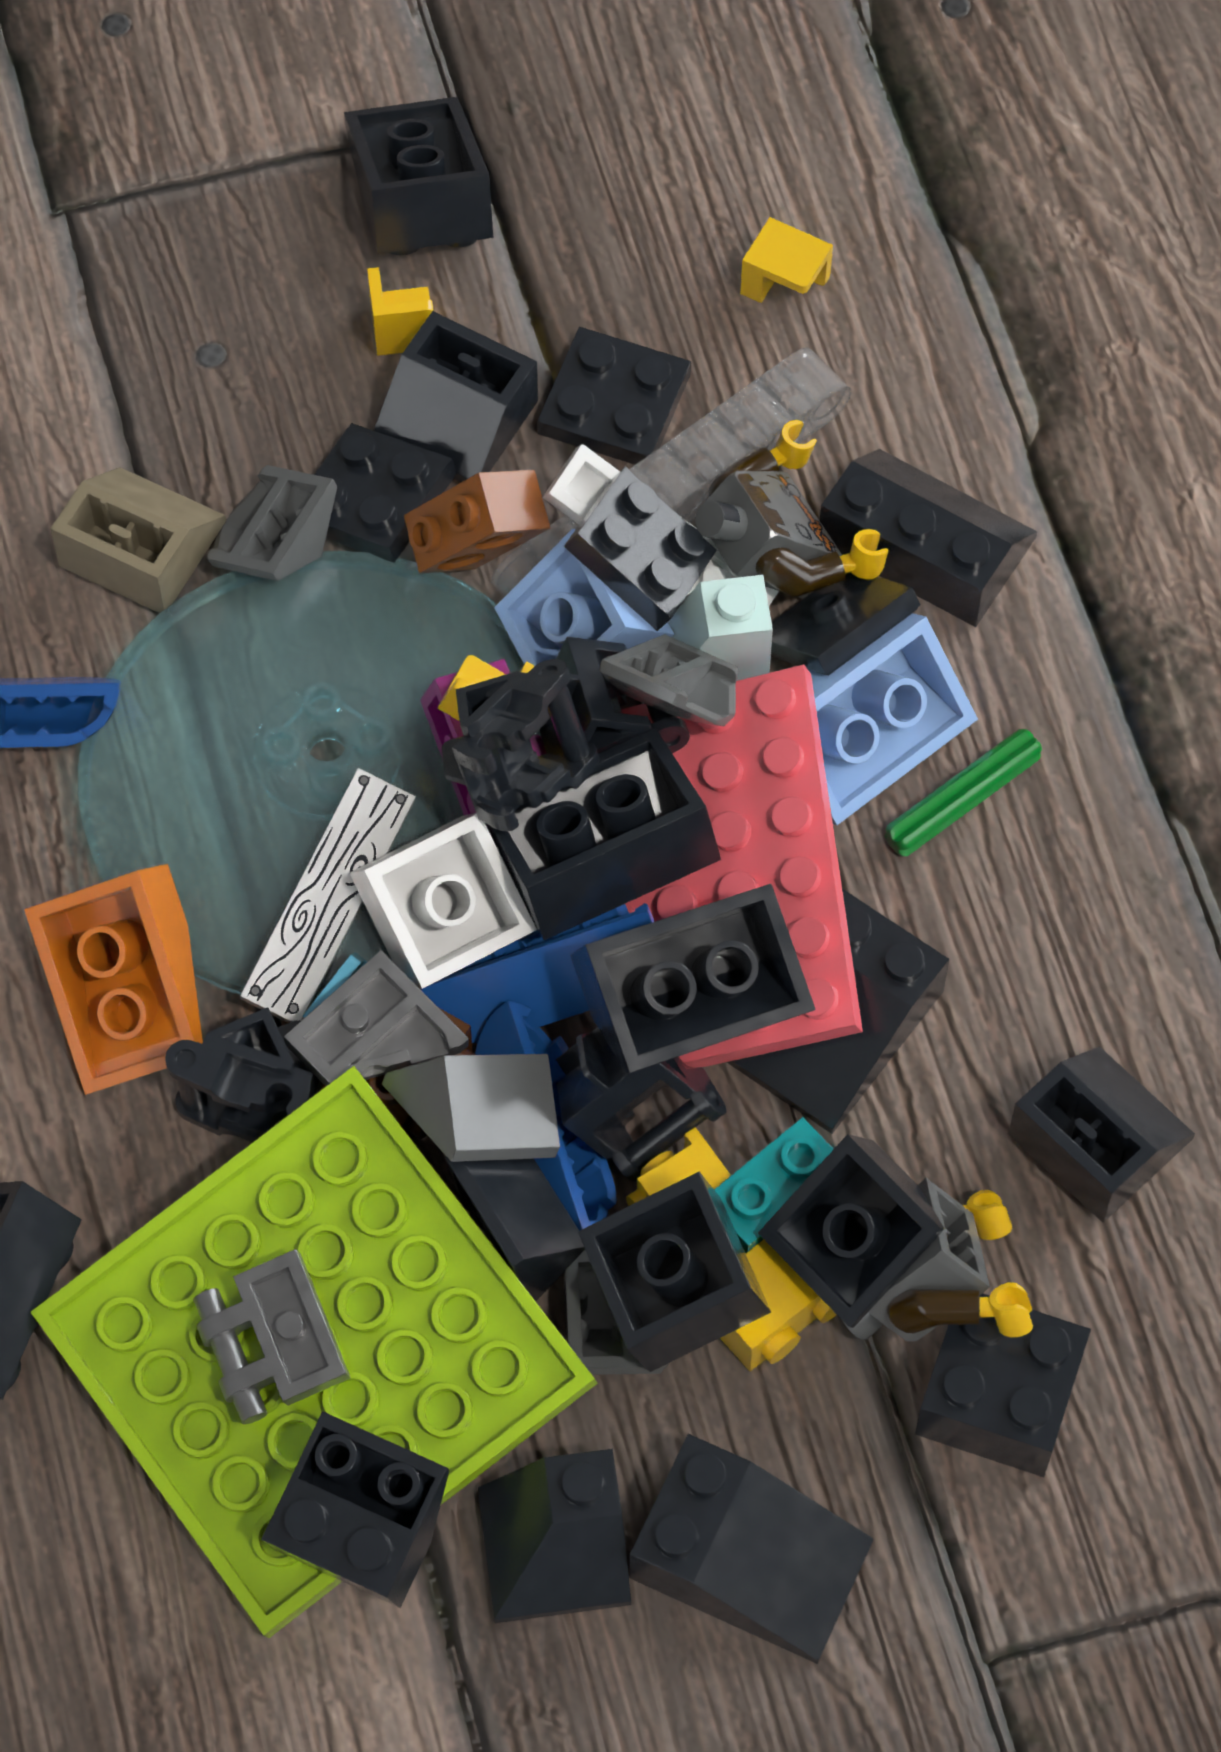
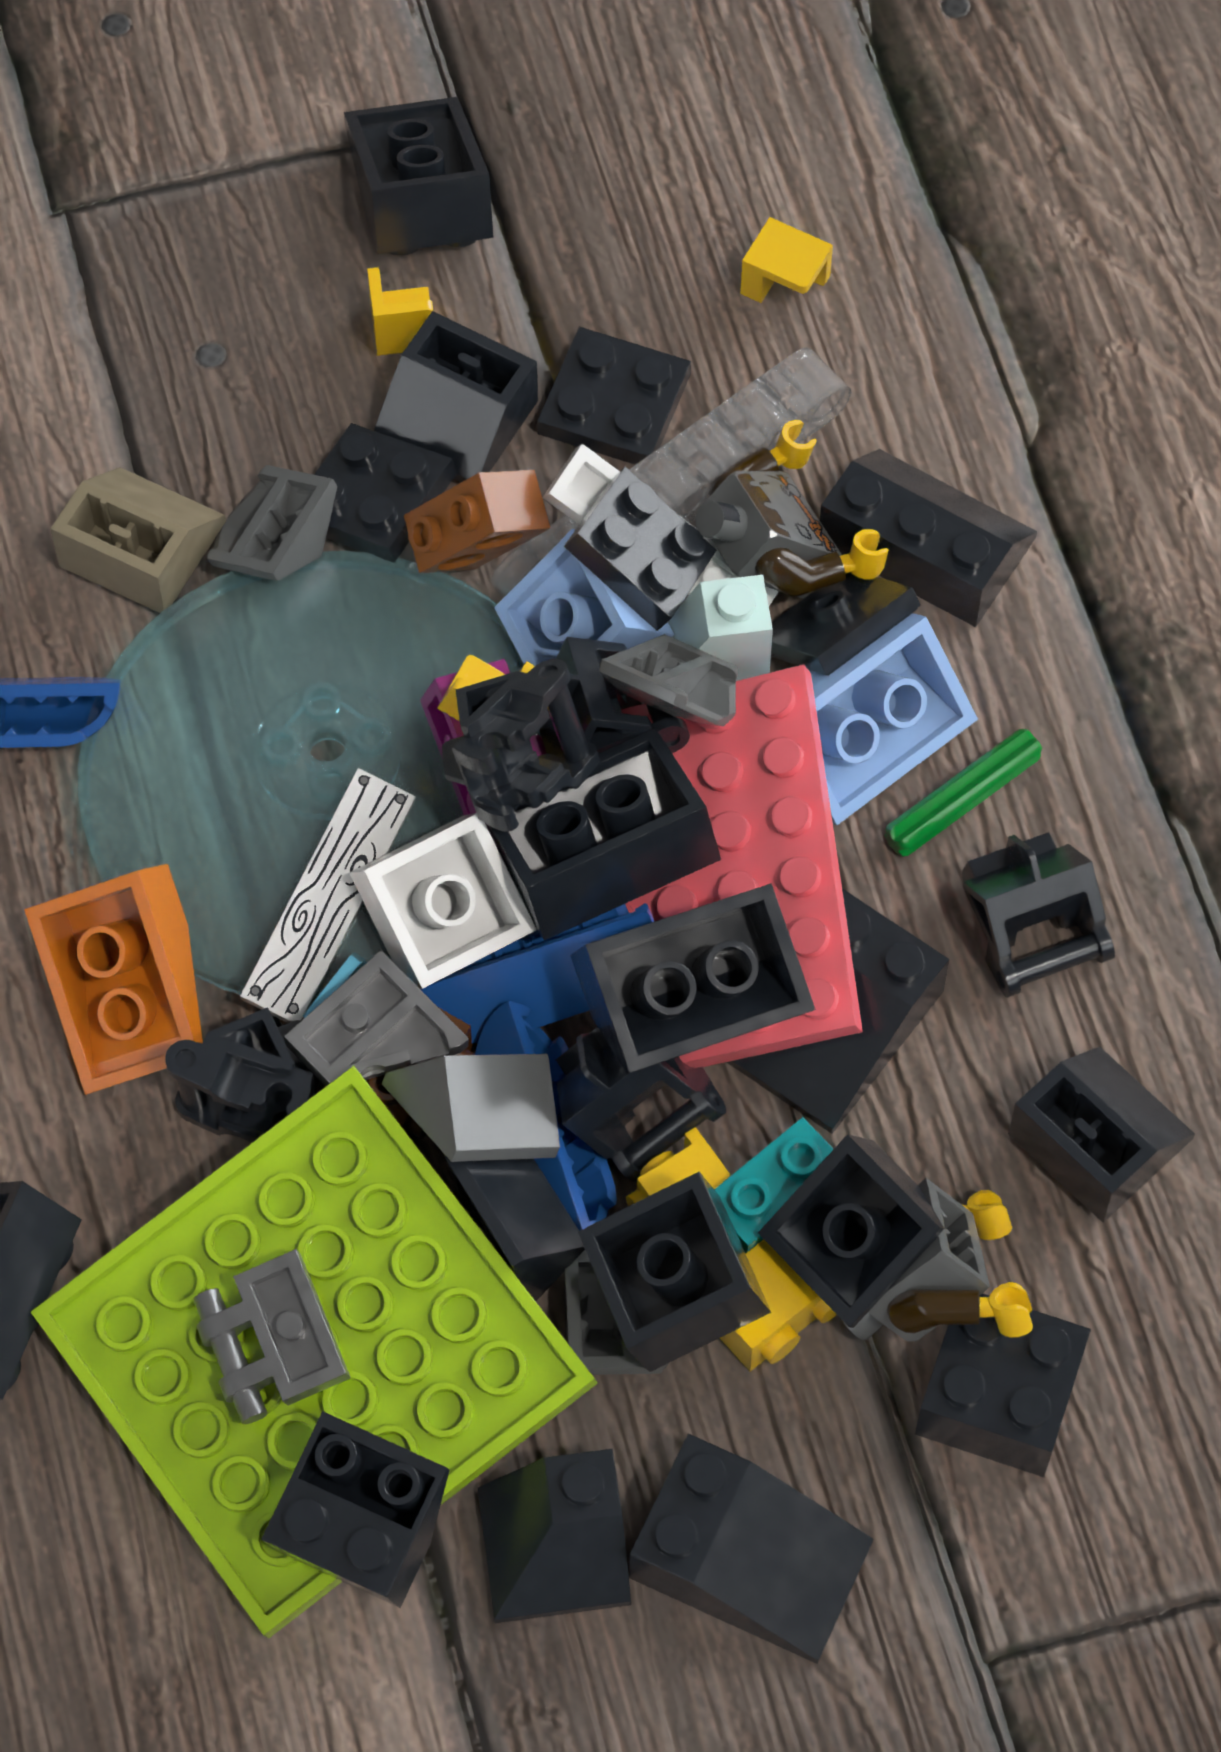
none -> black piece [962,832,1115,998]

